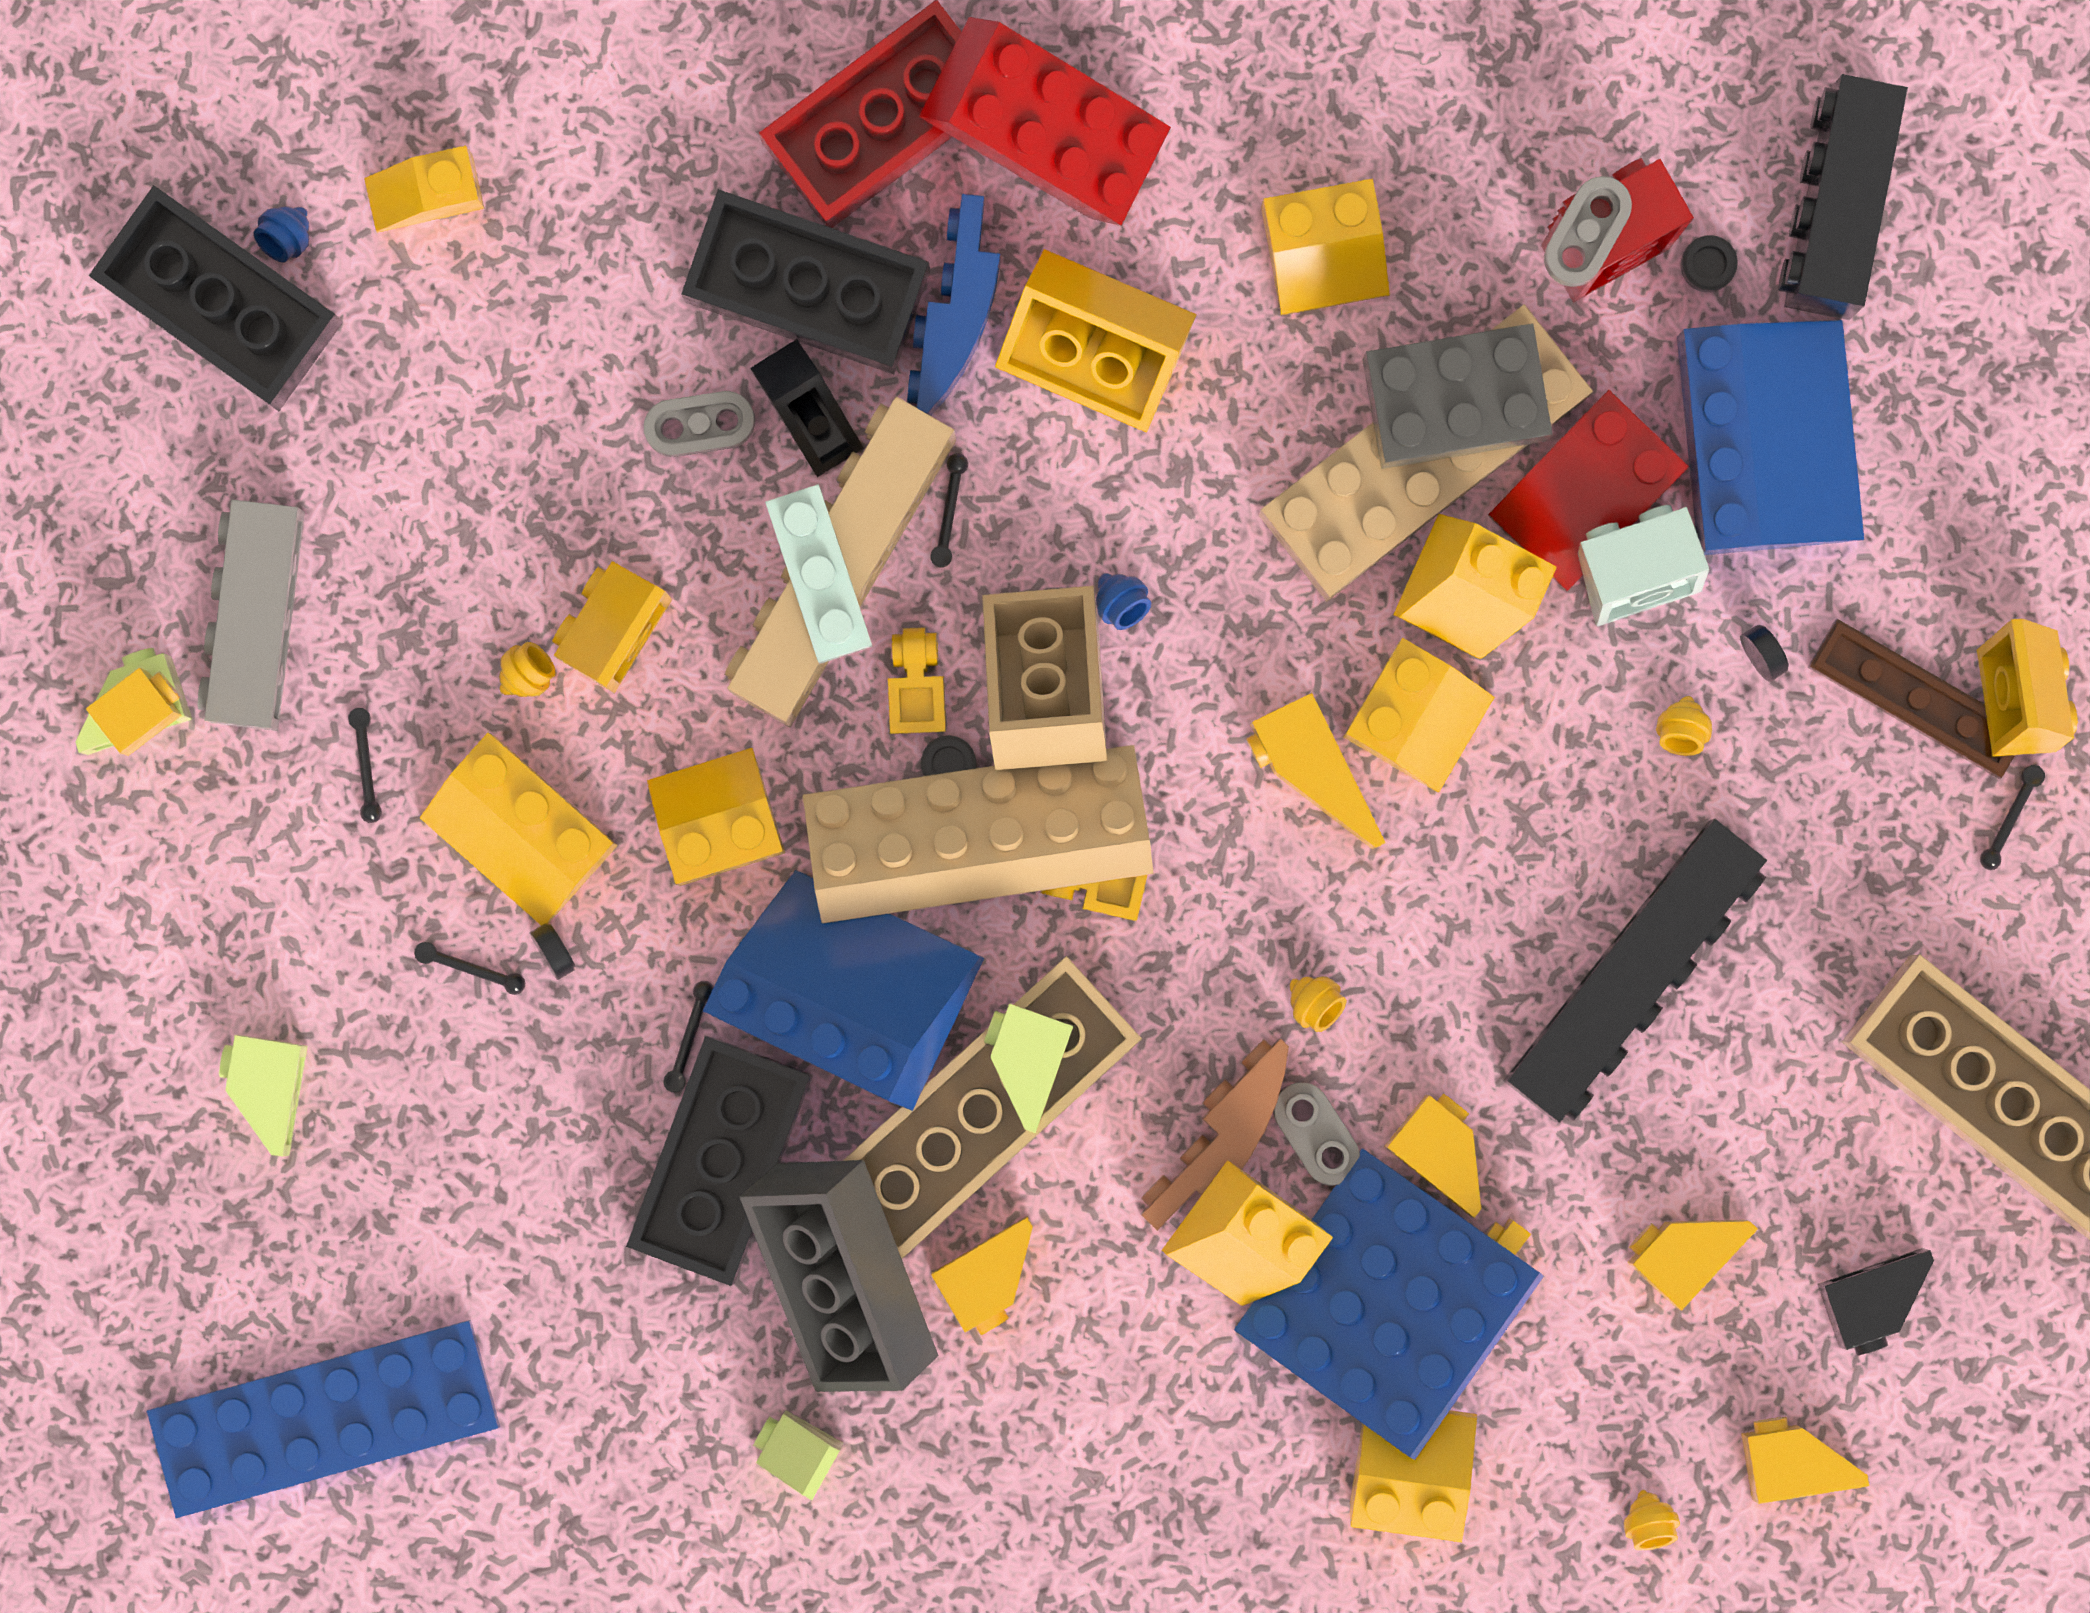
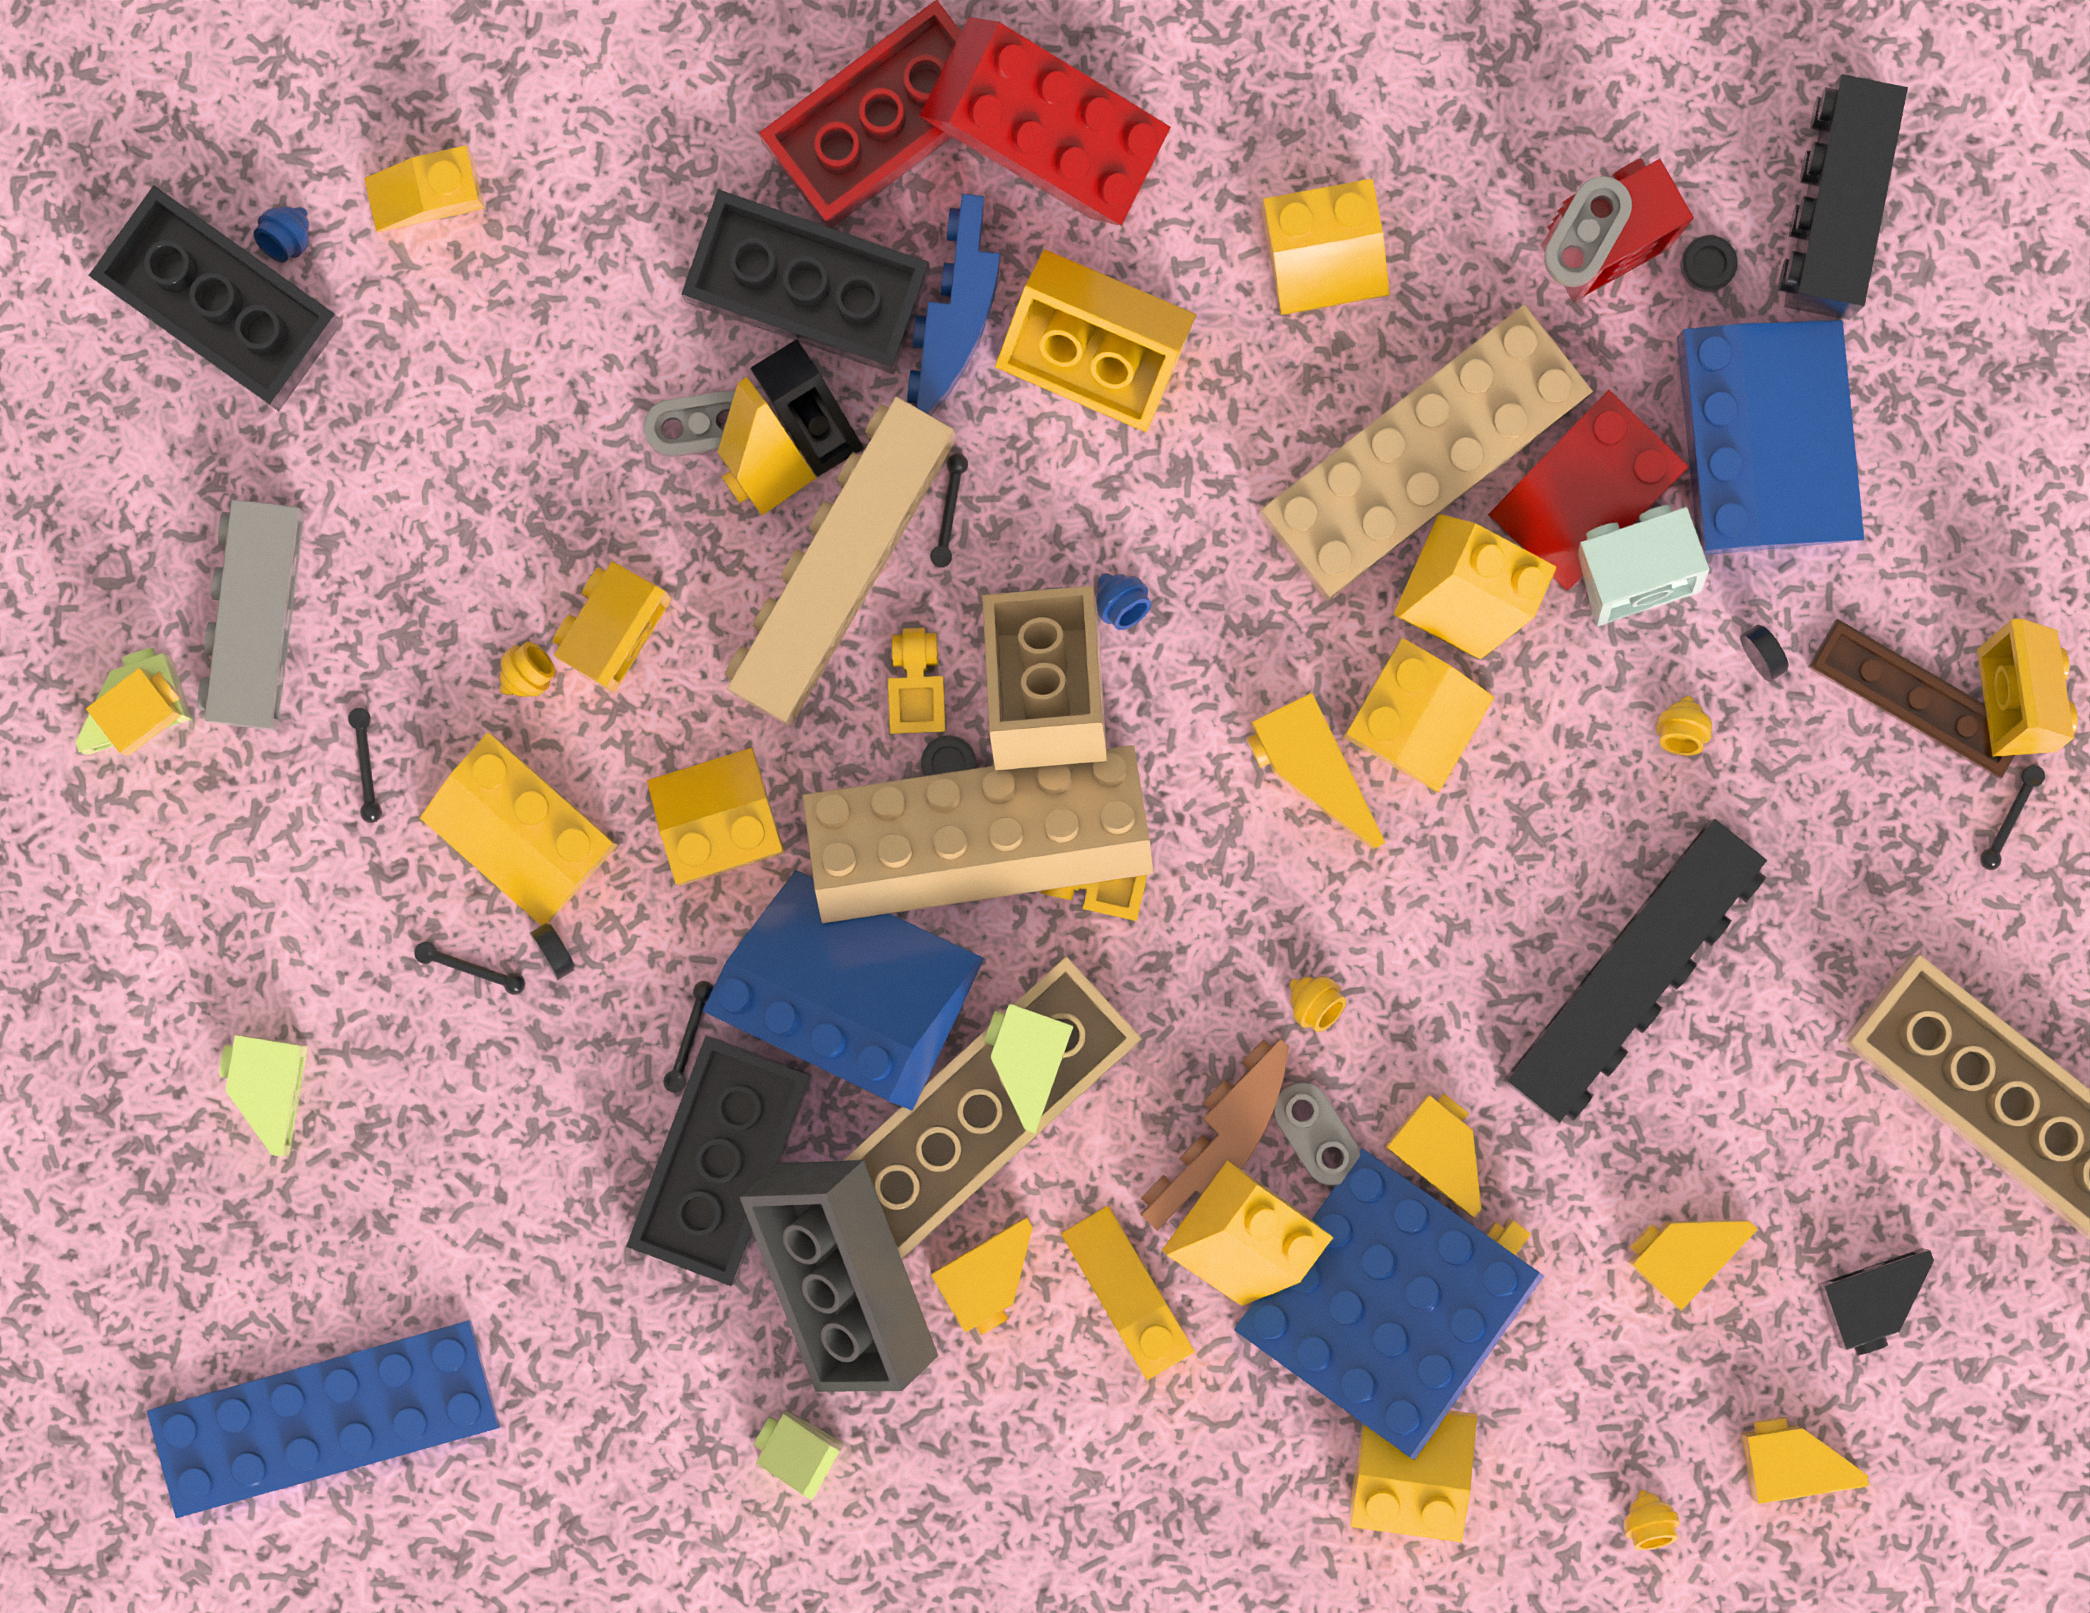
light aqua plate [765,484,872,664] -> none
dark grey brick [1362,323,1553,469] -> none
none -> yellow slope [718,377,817,516]
none -> yellow slope [1060,1205,1195,1380]

